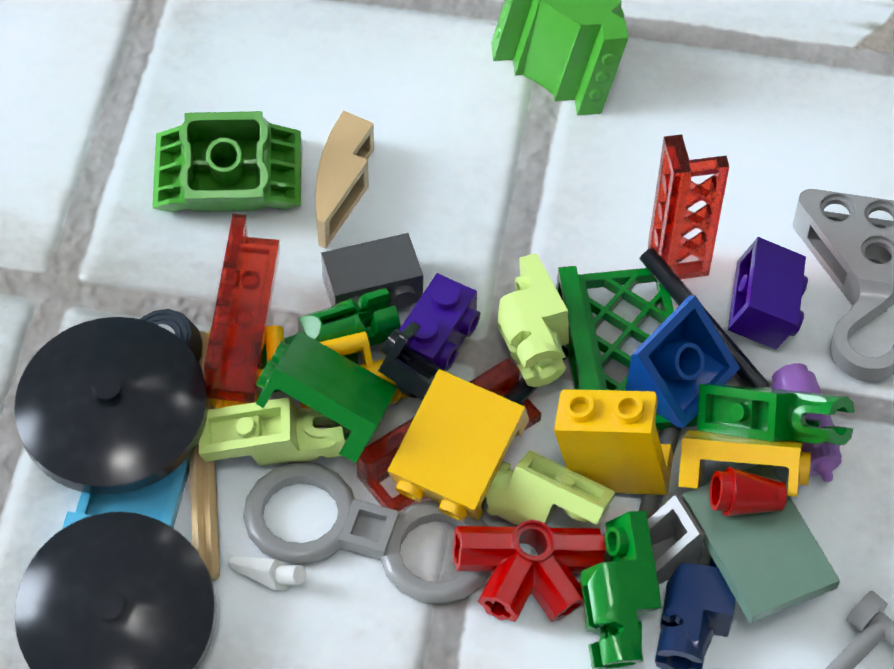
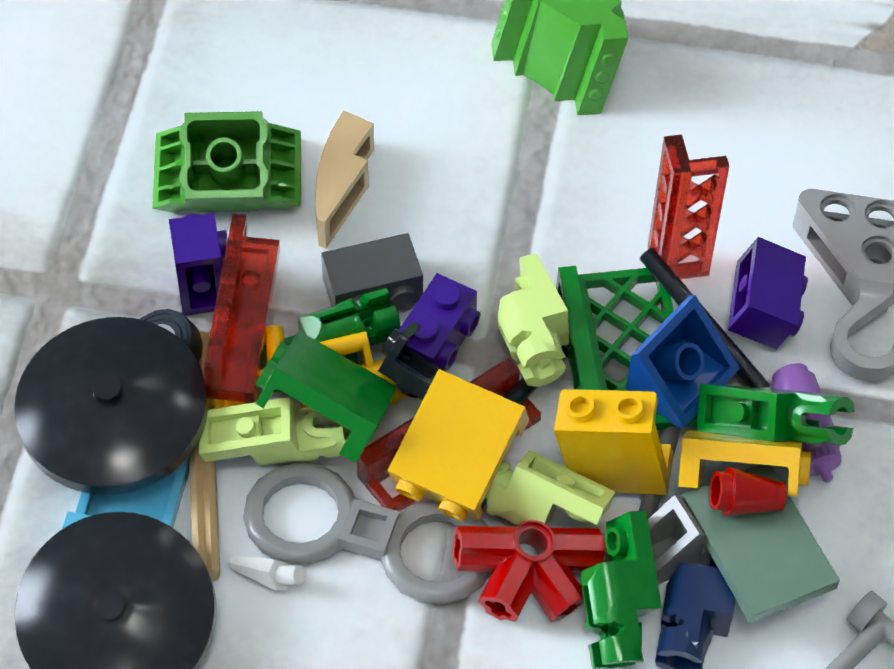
none -> dark purple brick [169,213,233,316]

